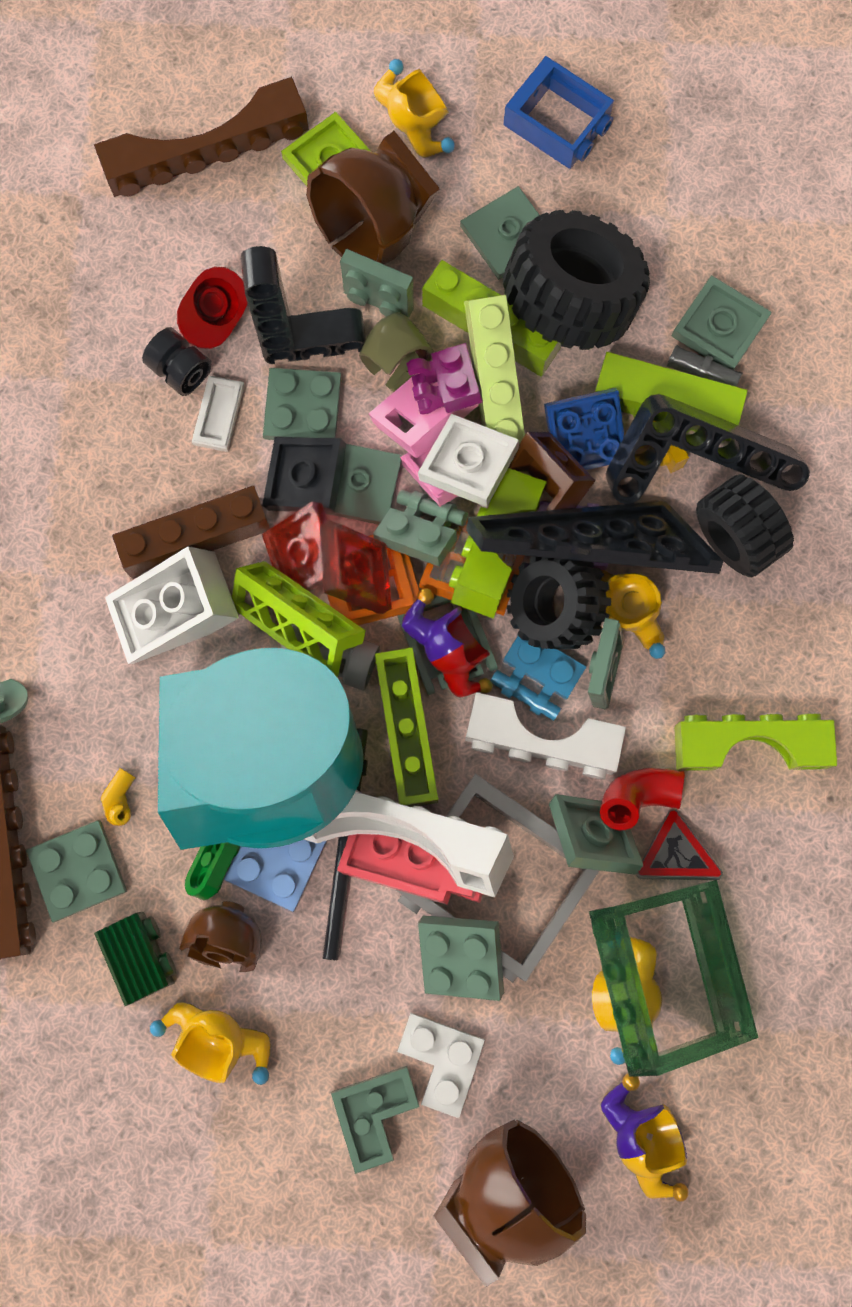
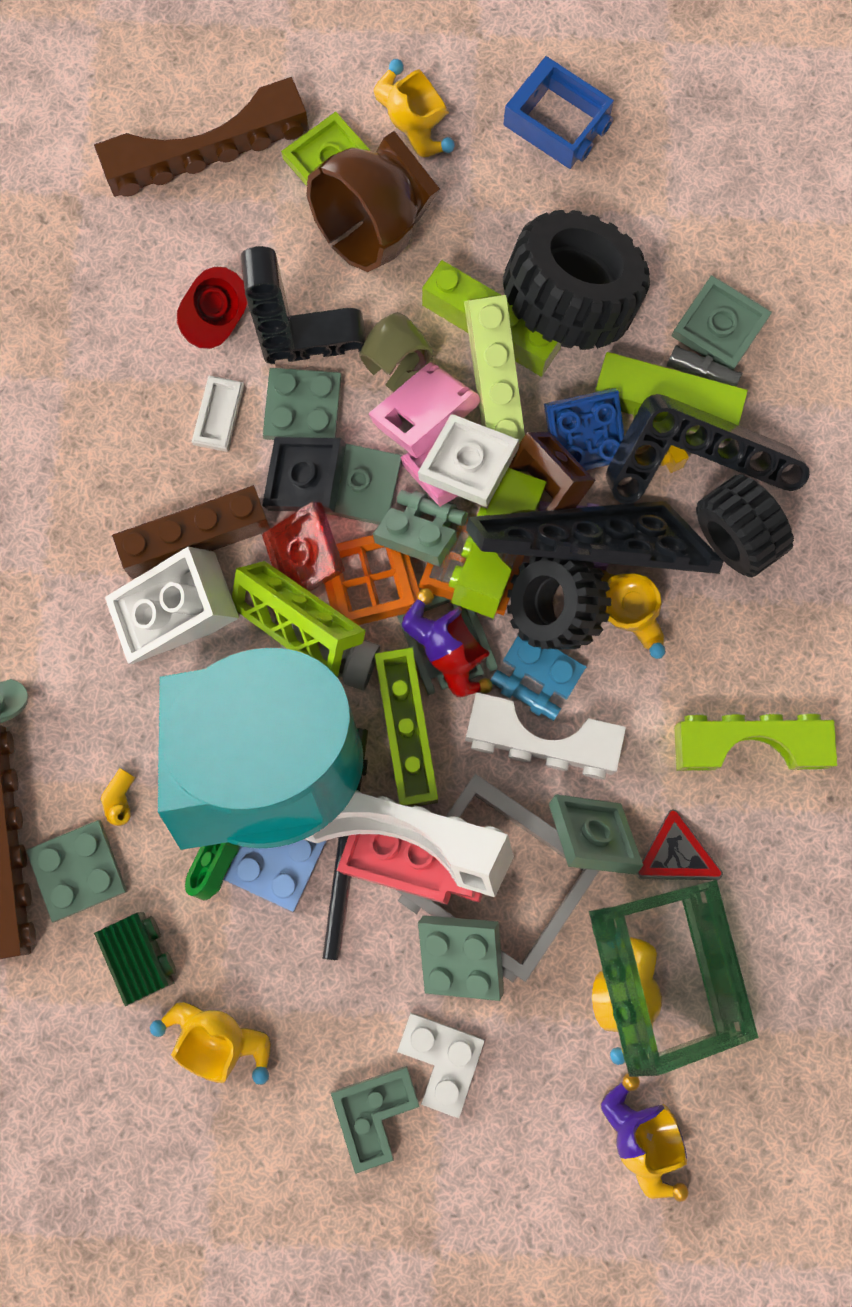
black wheel [142,327,212,396] -> none
reddish brown cylinder [179,901,262,972] -> none
clear red plate [320,520,392,615] -> none
sand green plate [340,249,414,318] -> none
magenta plate [406,343,483,414] -> none
reddish brown plate [433,1119,586,1287] -> none
sand green plate [460,186,539,280] -> none
sand green plate [588,618,624,710] -> none
red cylinder [600,768,685,830] -> none

